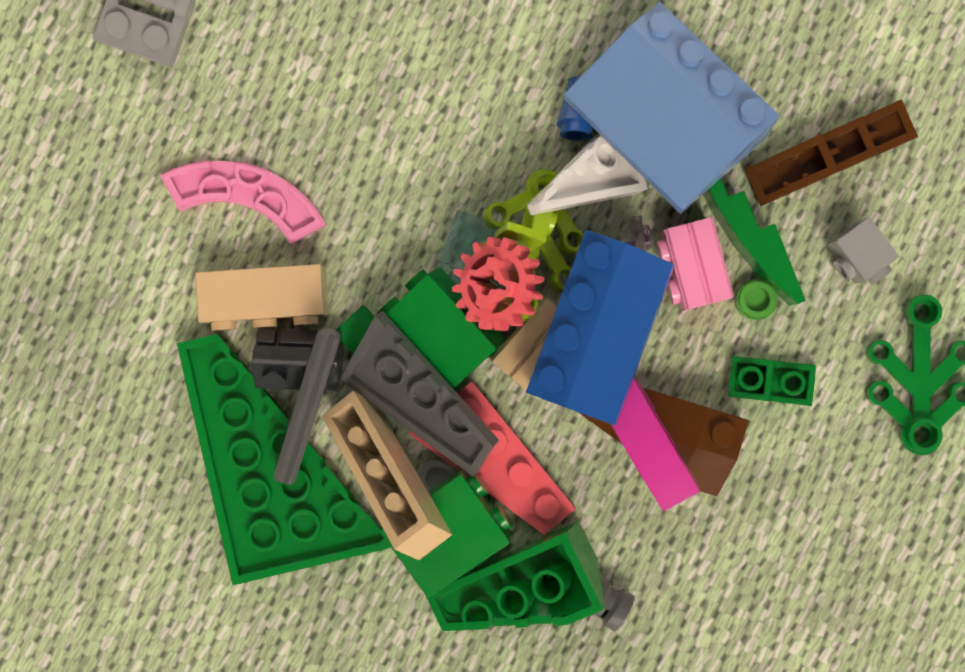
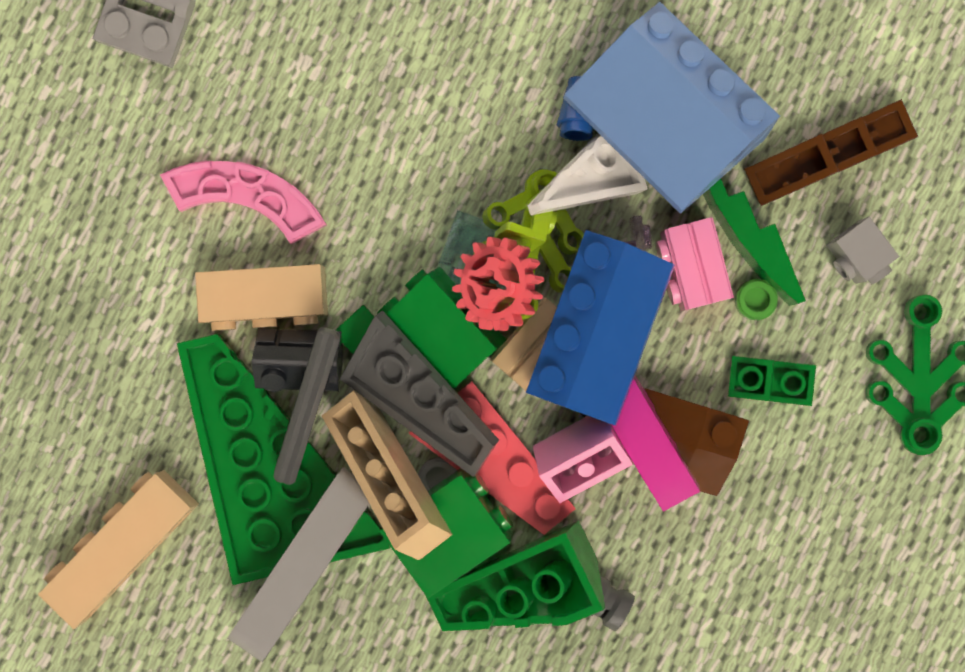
none -> tan brick [38,470,199,629]
none -> light grey beam [227,467,369,662]
none -> bright pink brick [533,416,633,503]

